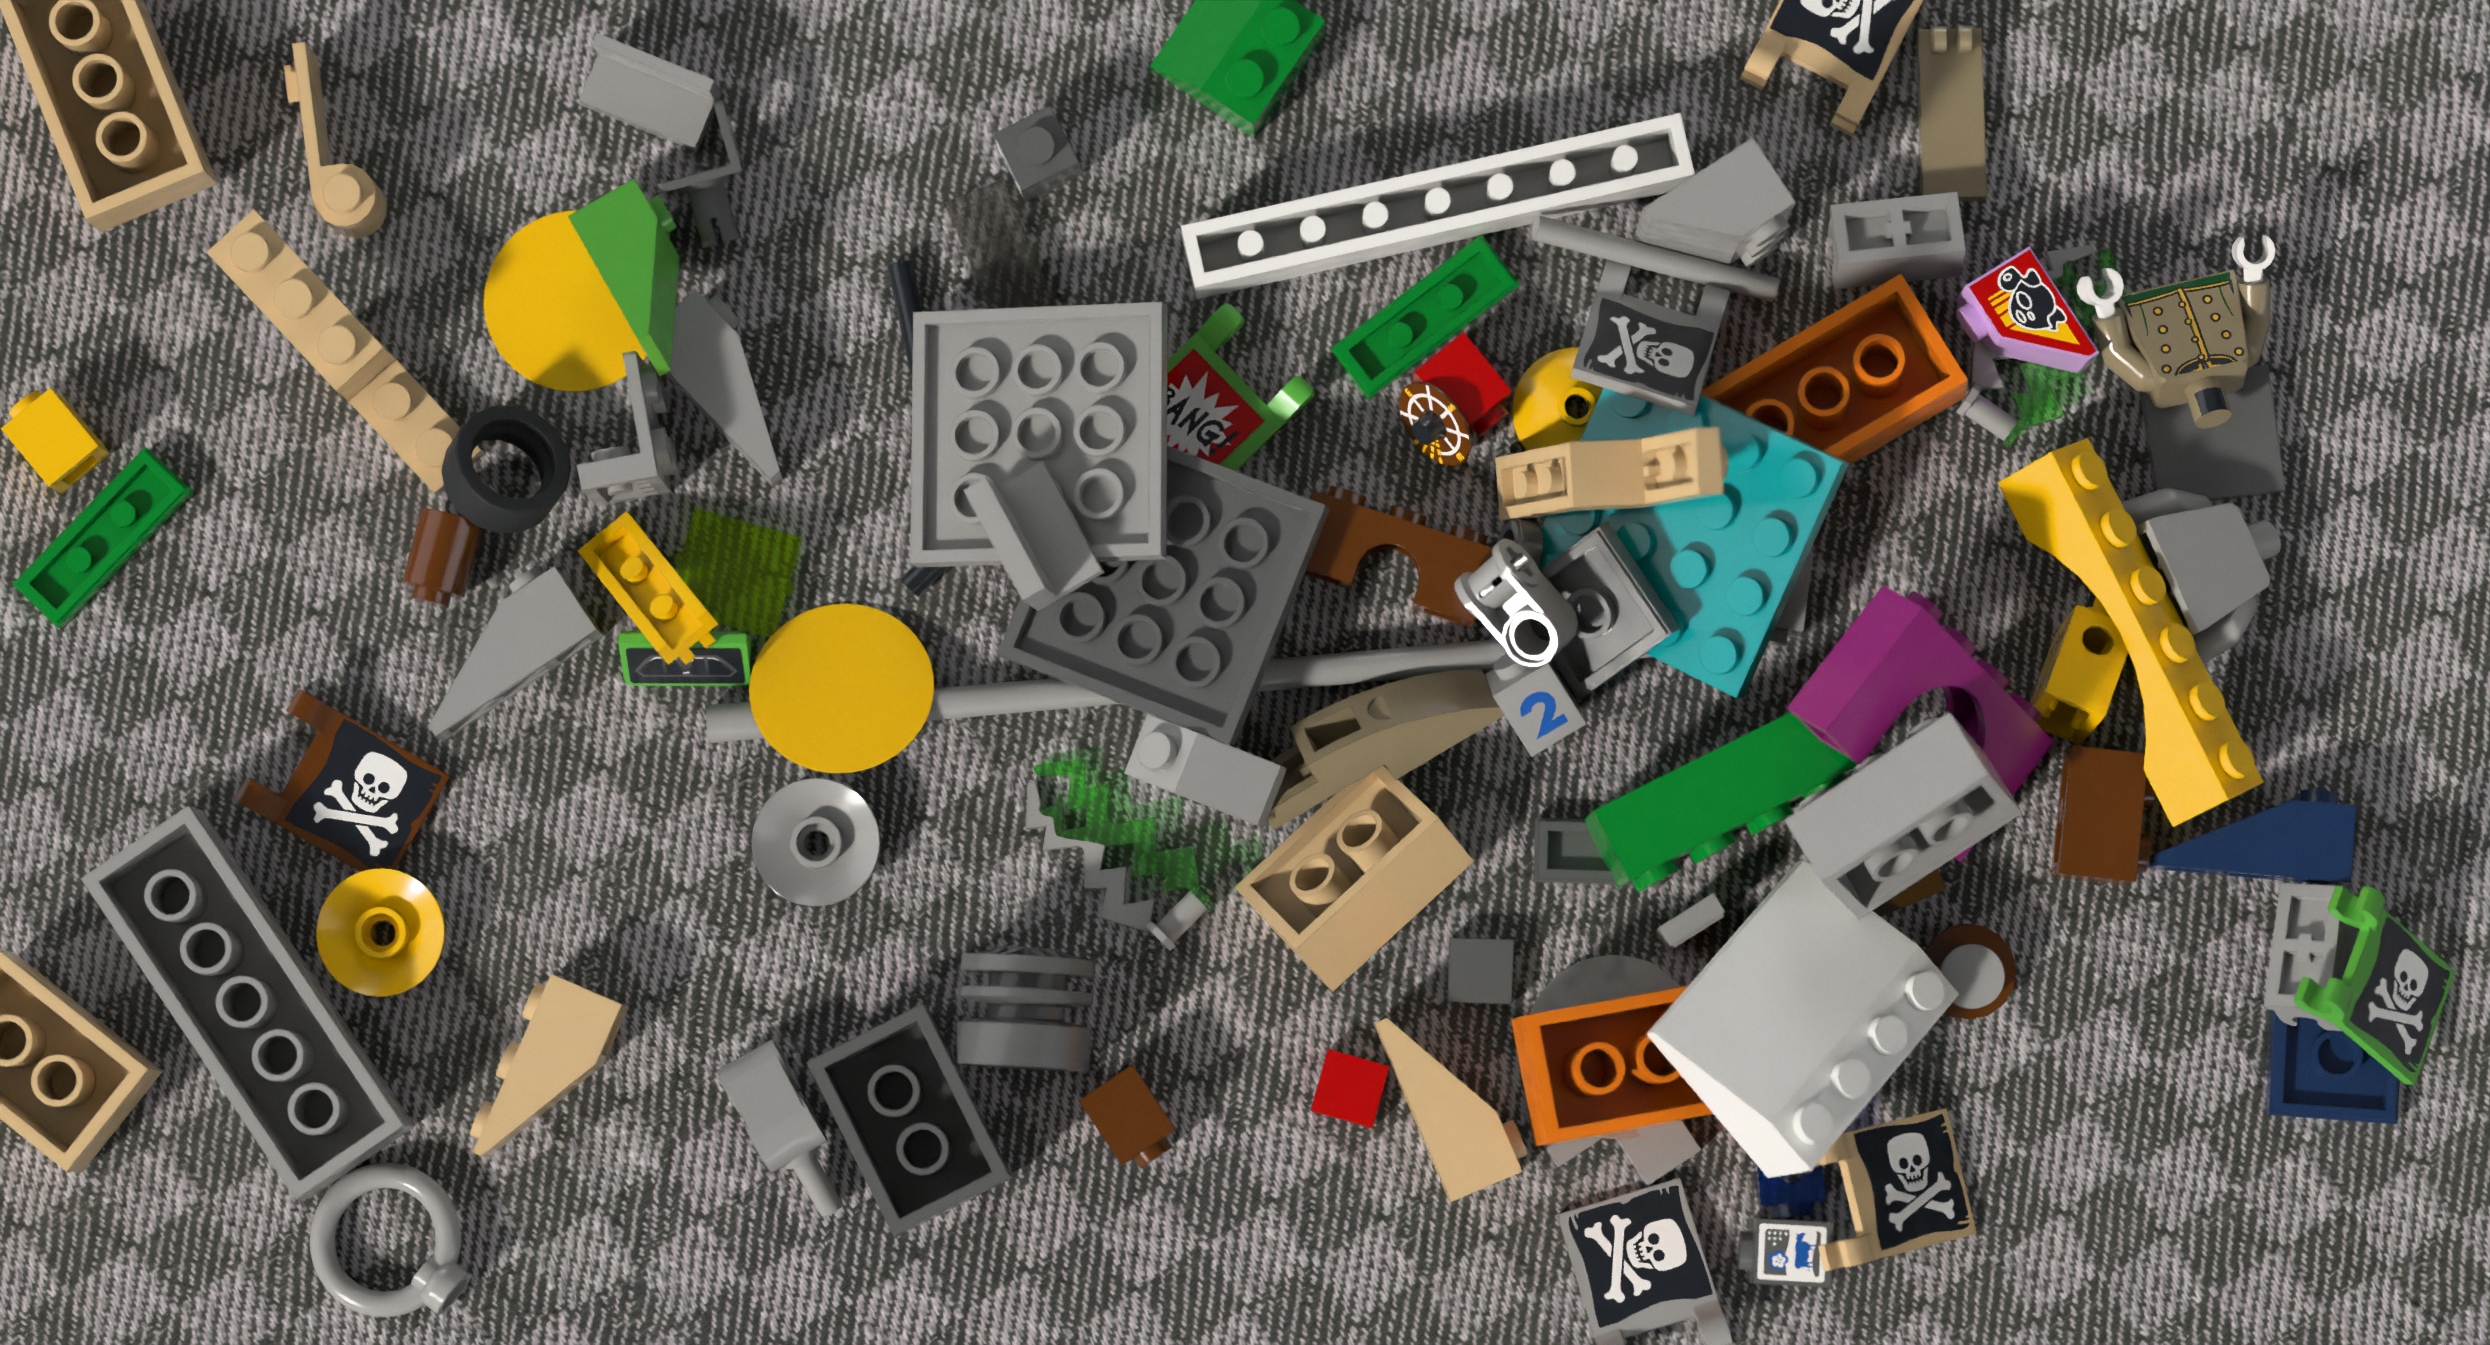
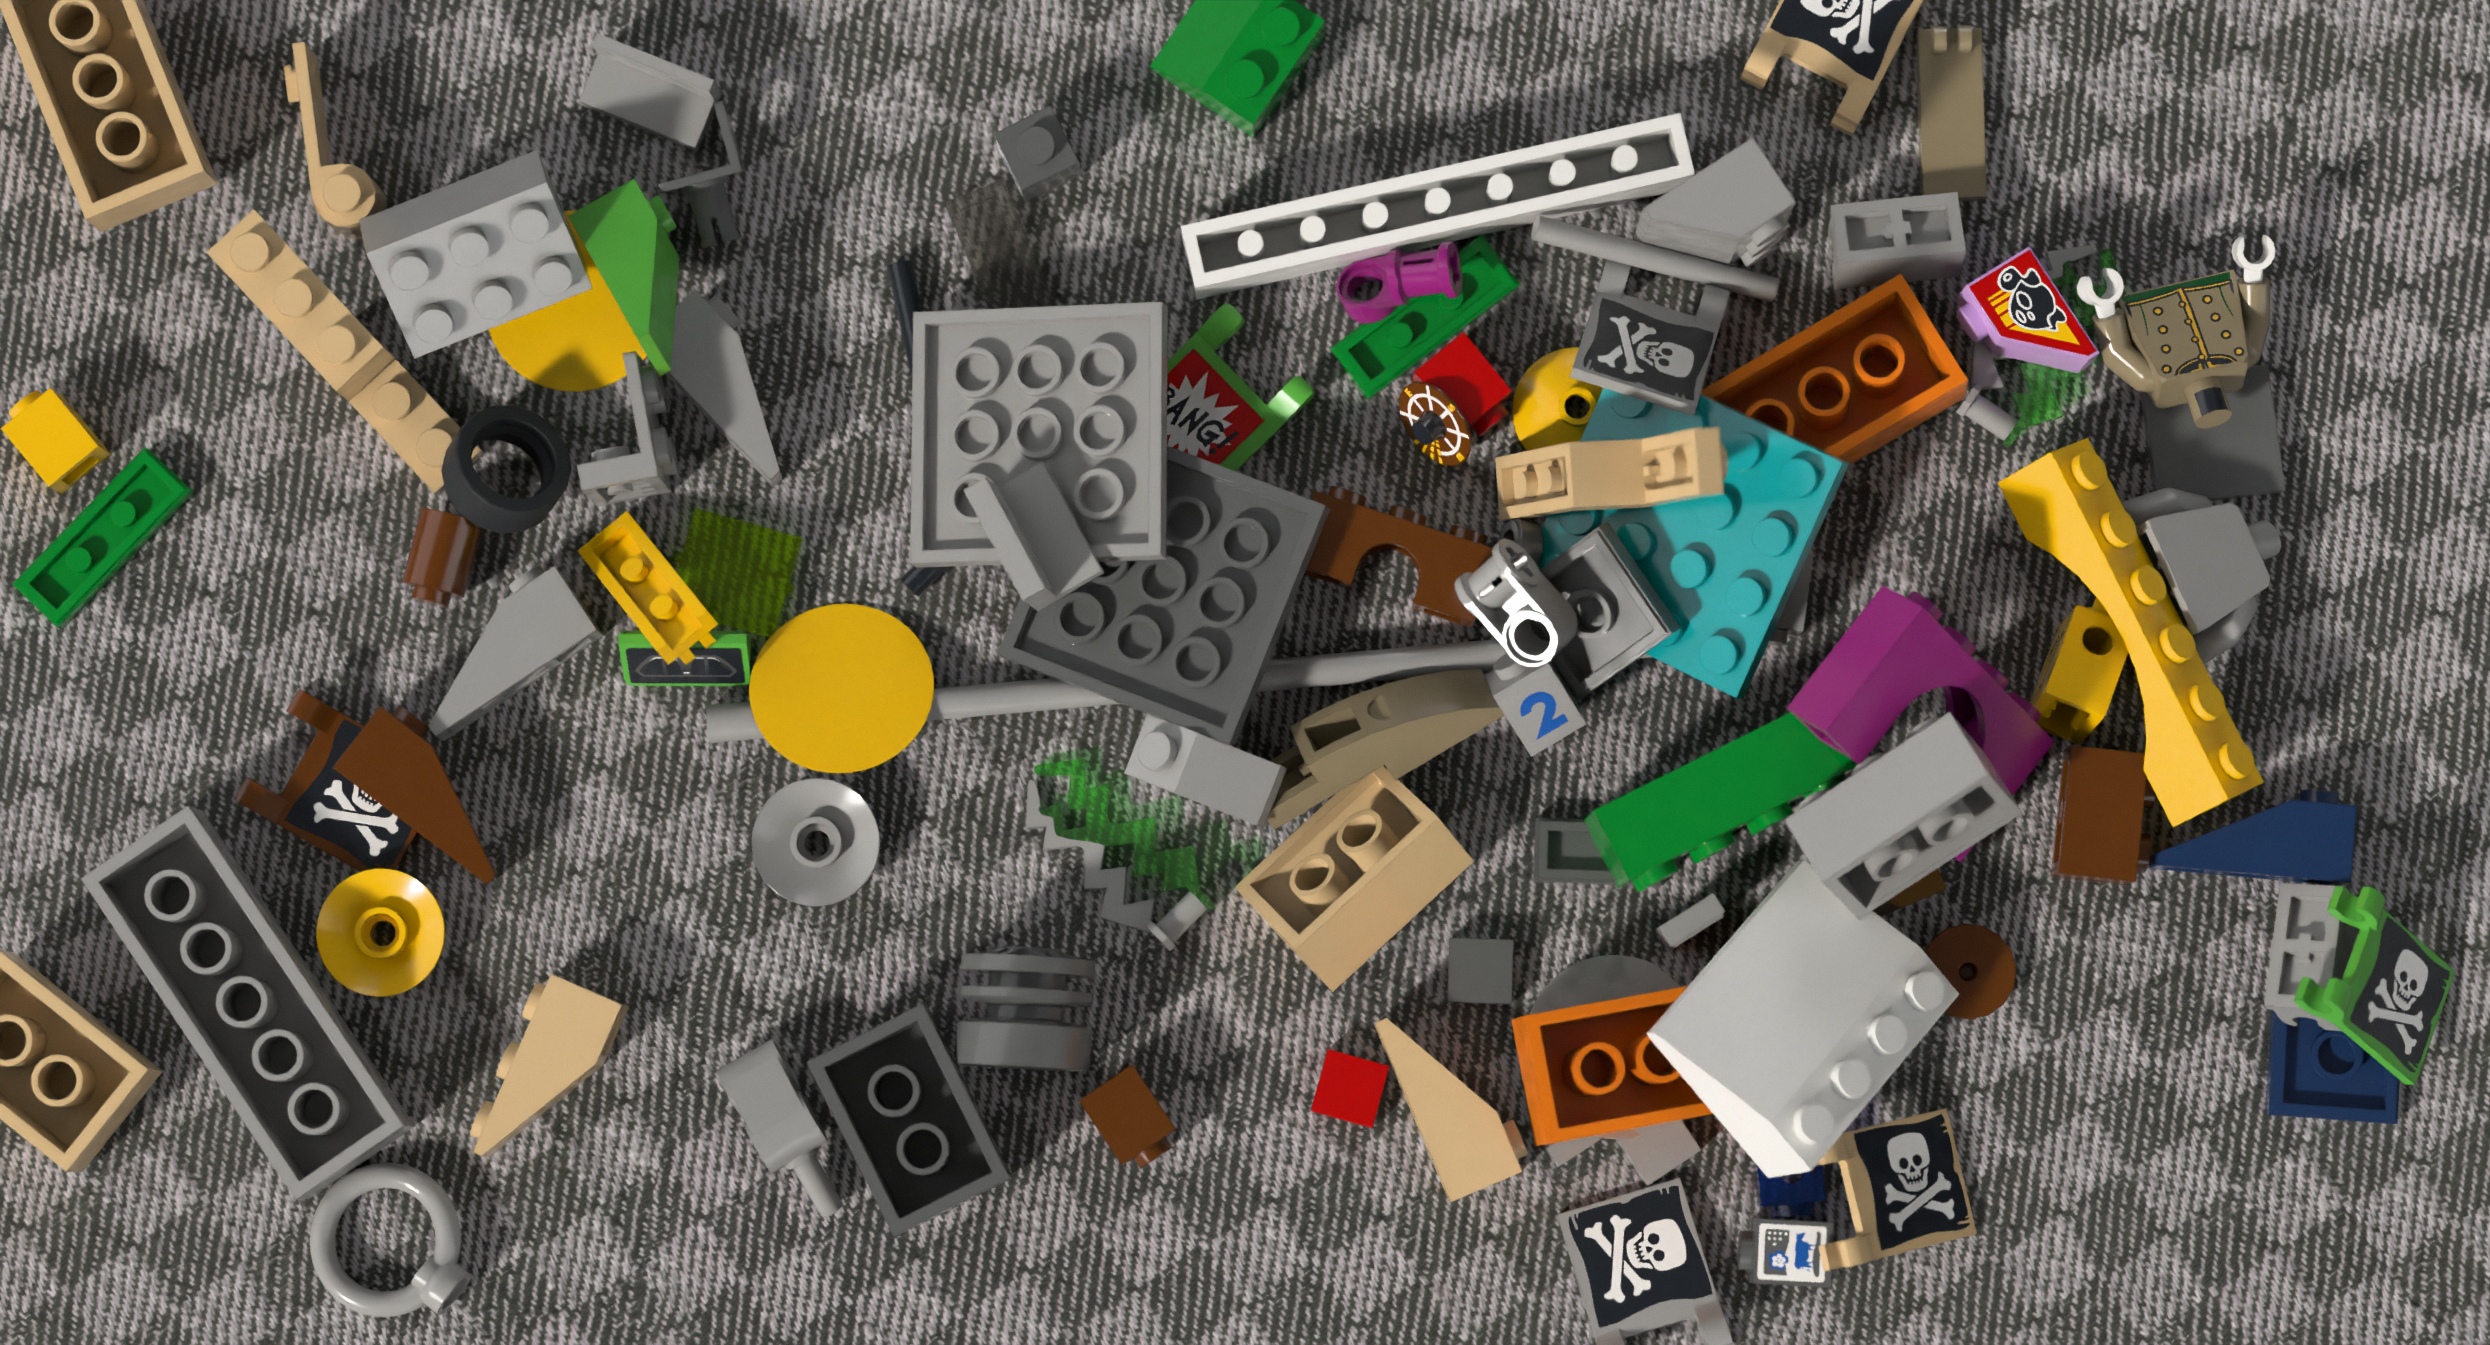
light grey tile [1939,944,2005,1009] -> none
none -> reddish brown slope [333,705,497,885]
none -> light grey brick [359,150,593,359]
none -> magenta connector [1336,241,1463,323]

